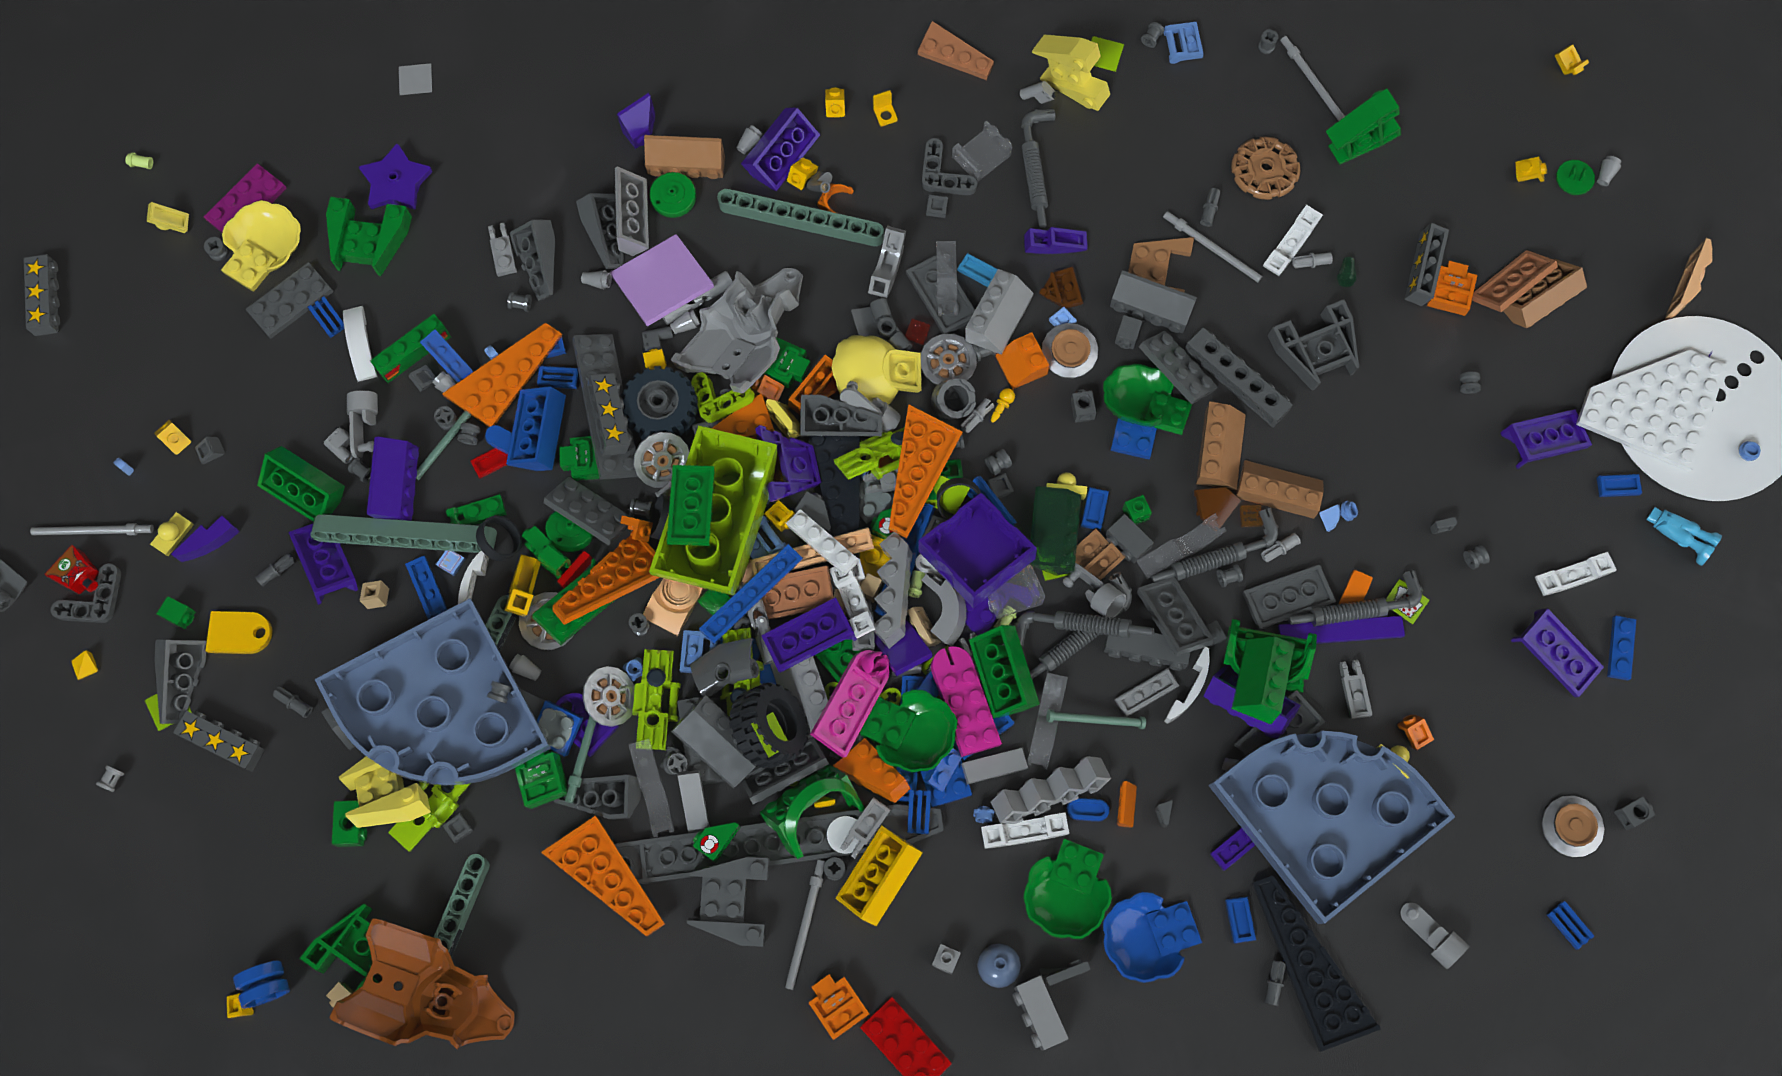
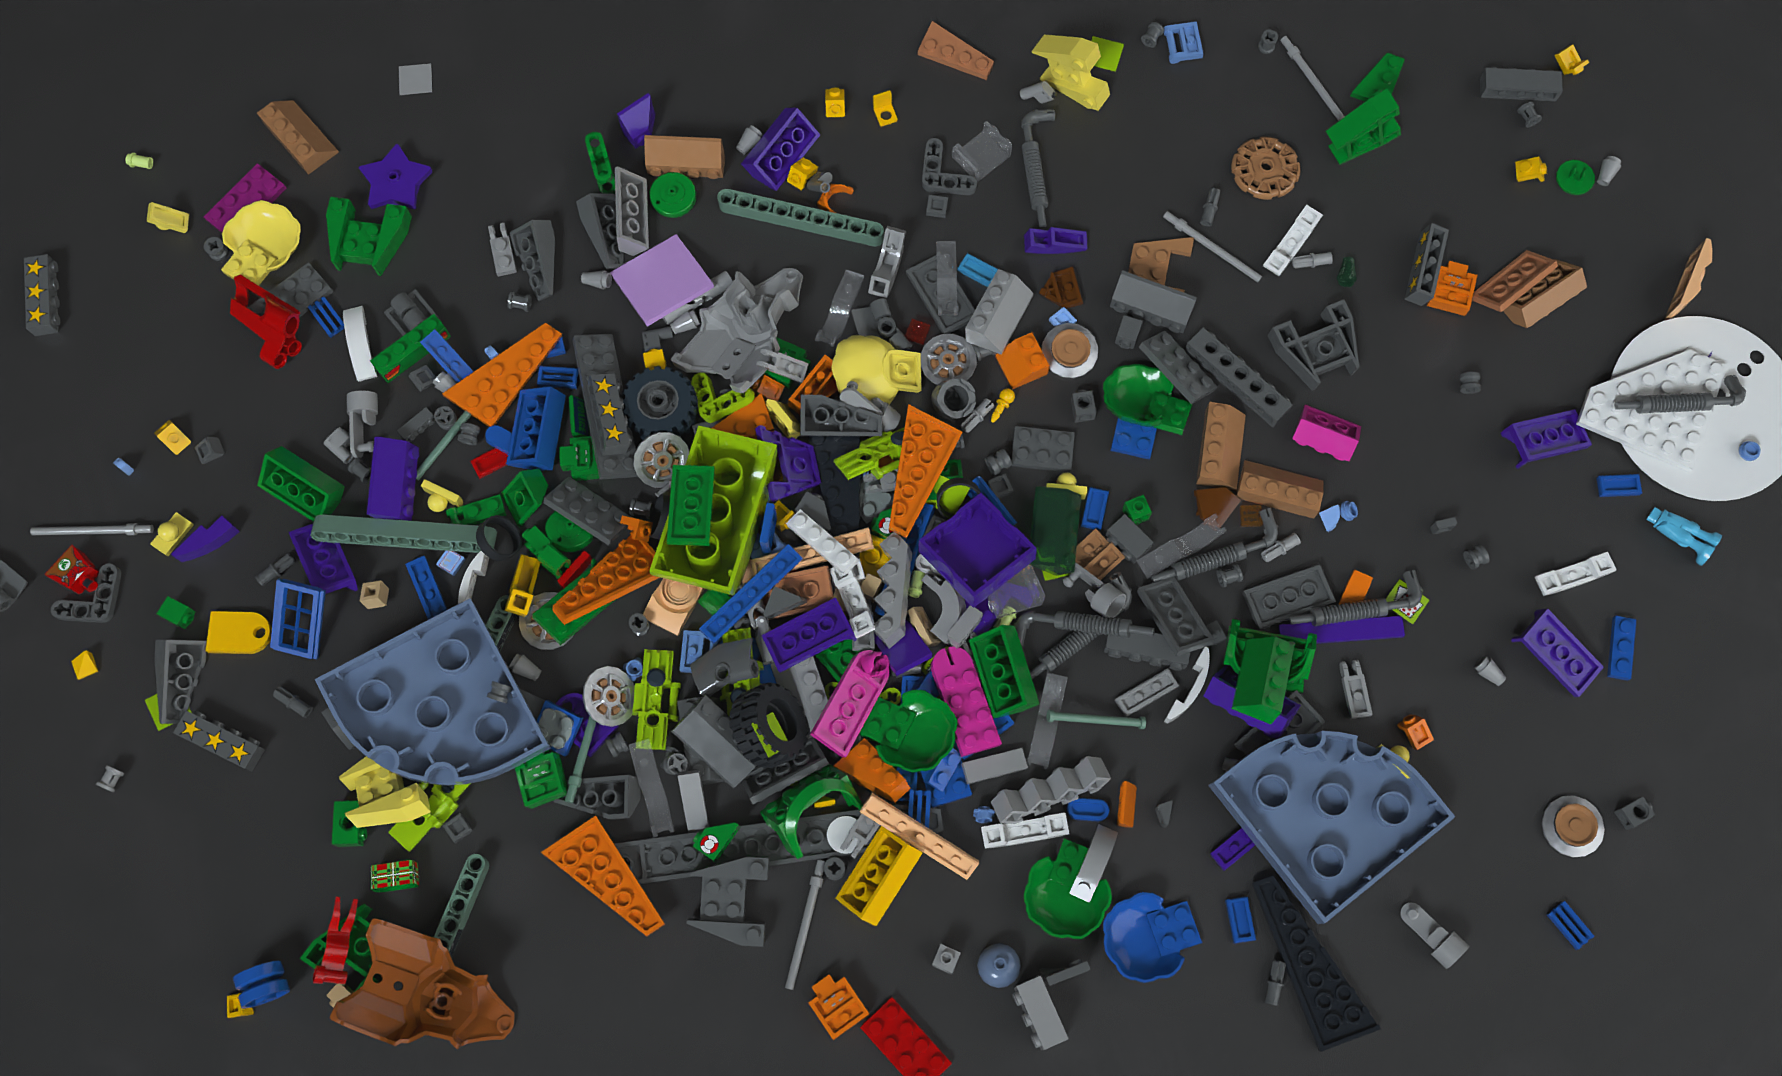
none -> red panel [230,274,302,369]
none -> medium nougat slope [257,100,339,175]
none -> blue piece [270,578,326,660]
none -> red flag [313,896,358,985]
none -> piece [370,860,419,892]
none -> dark grey plate [384,289,440,336]
none -> dark grey piece [397,407,435,442]
none -> light yellow tile [421,480,464,512]
none -> green slope [501,469,548,527]
none -> slope [569,395,590,438]
none -> green piece [585,132,615,194]
none -> dark grey wheel [605,732,629,758]
none -> light grey hinge [757,348,808,383]
none -> blue tile [759,503,777,555]
none -> dark grey slope [763,586,807,619]
none -> clear piece [815,269,864,347]
none -> light nougat tile [860,793,979,880]
none -> light grey slope [947,605,983,649]
none -> dark grey plate [1011,426,1075,473]
none -> light grey arch [1069,824,1118,902]
none -> dark pink slope [1292,404,1361,461]
none -> green wing [1350,53,1405,102]
none -> light grey cone [1474,656,1506,686]
none -> dark grey brick [1480,67,1563,101]
none -> dark grey bush [1517,102,1542,128]
none -> dark grey piece [1614,375,1746,414]

